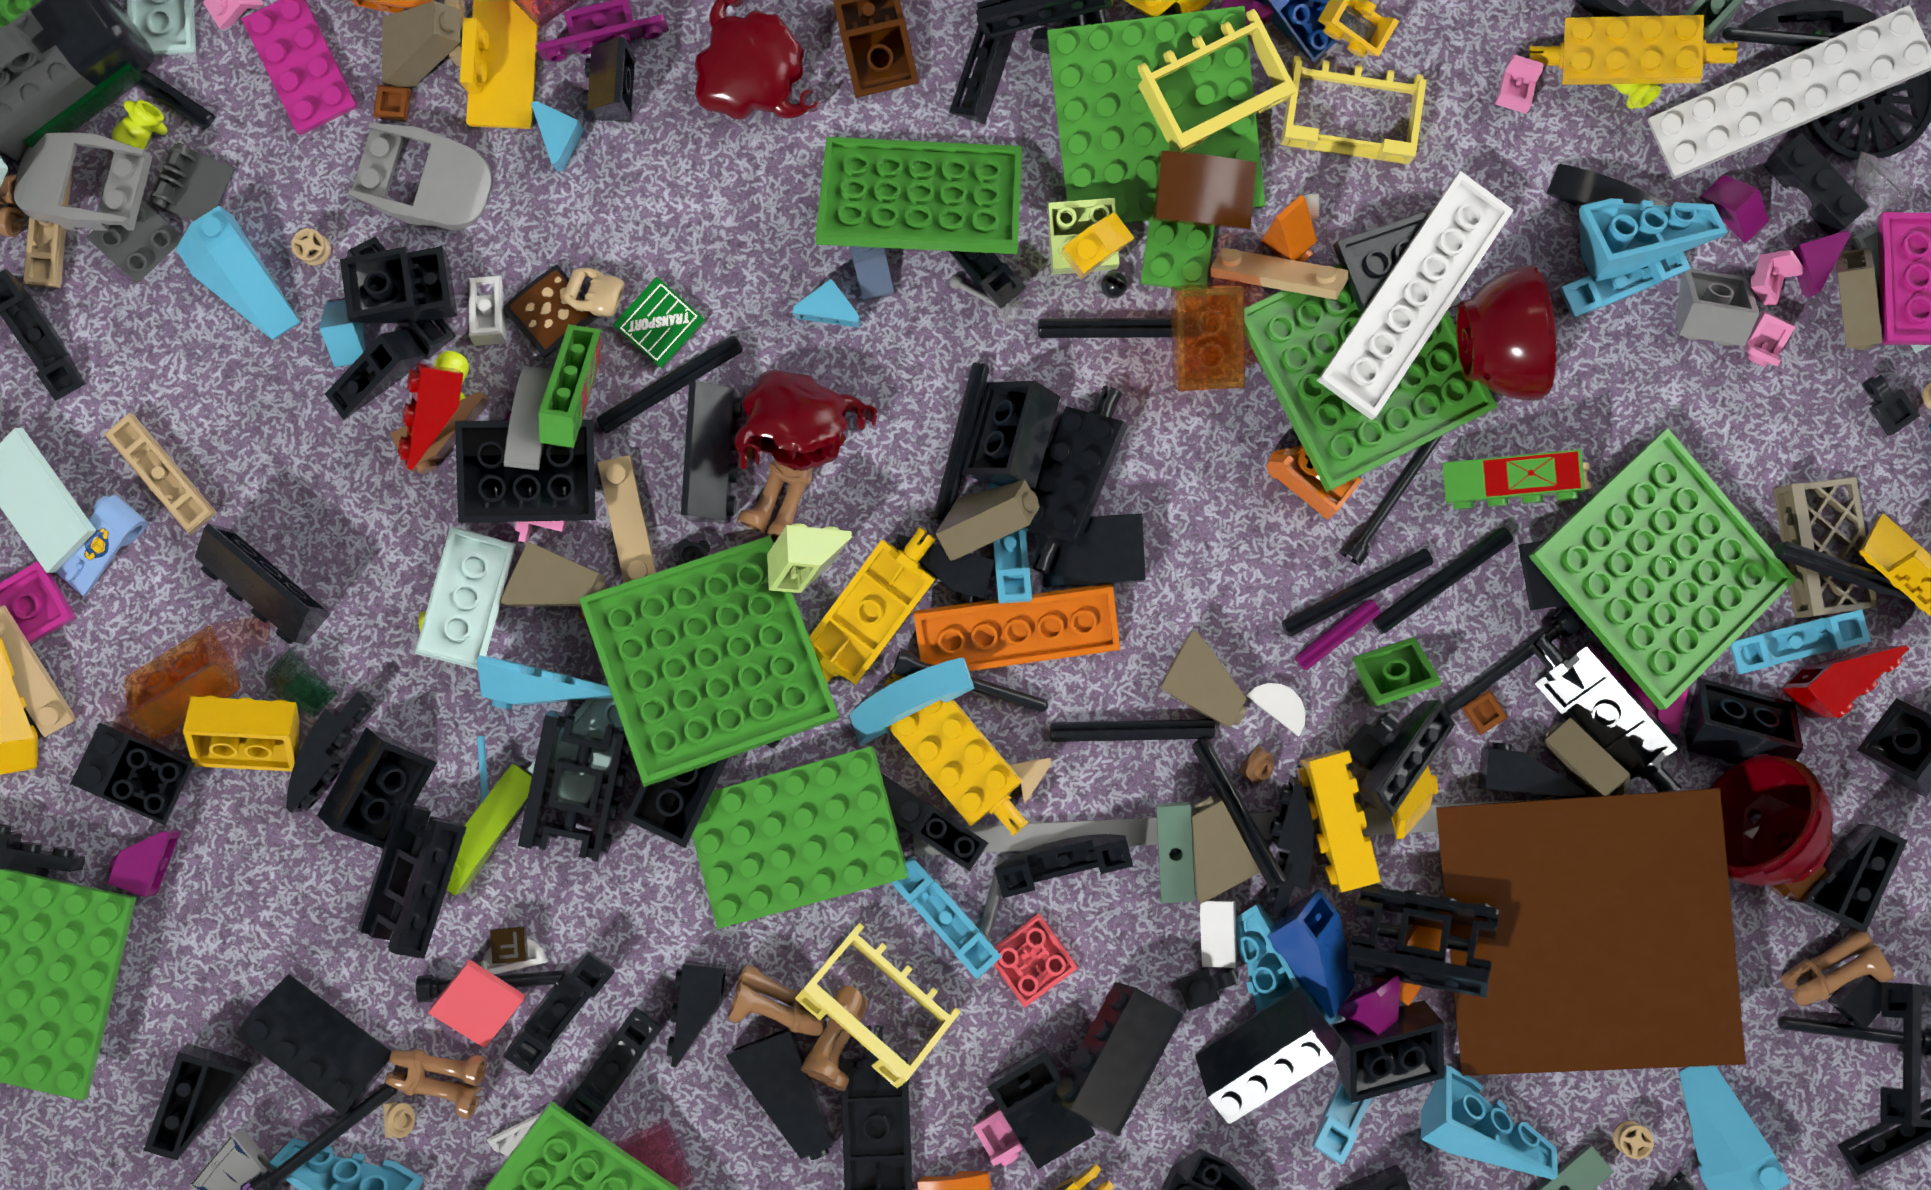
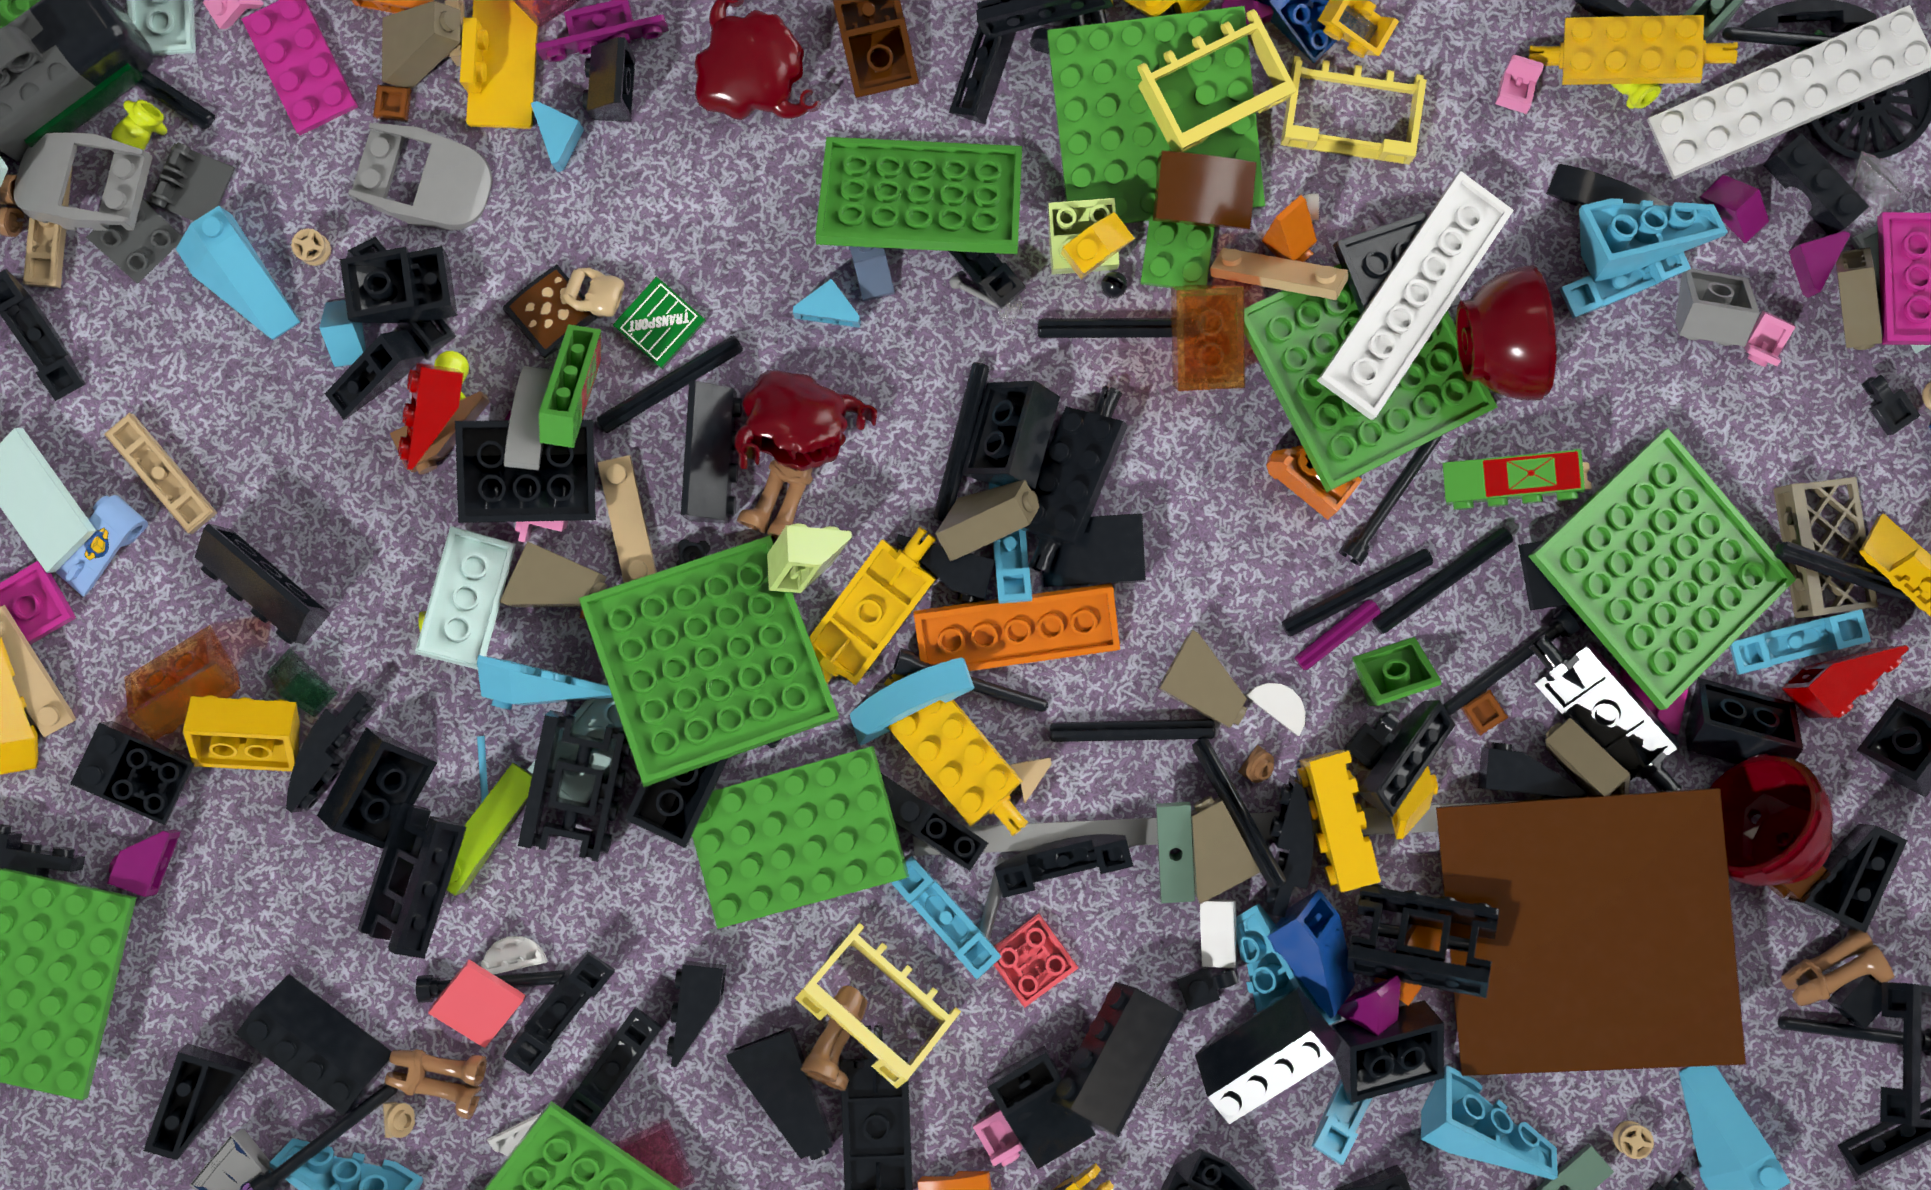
white slope [469,275,507,346] -> none
dark brown tile [490,926,529,964] -> none
medium nougat piece [727,964,825,1036] -> none
bright pink bracket [1750,250,1804,306] -> none

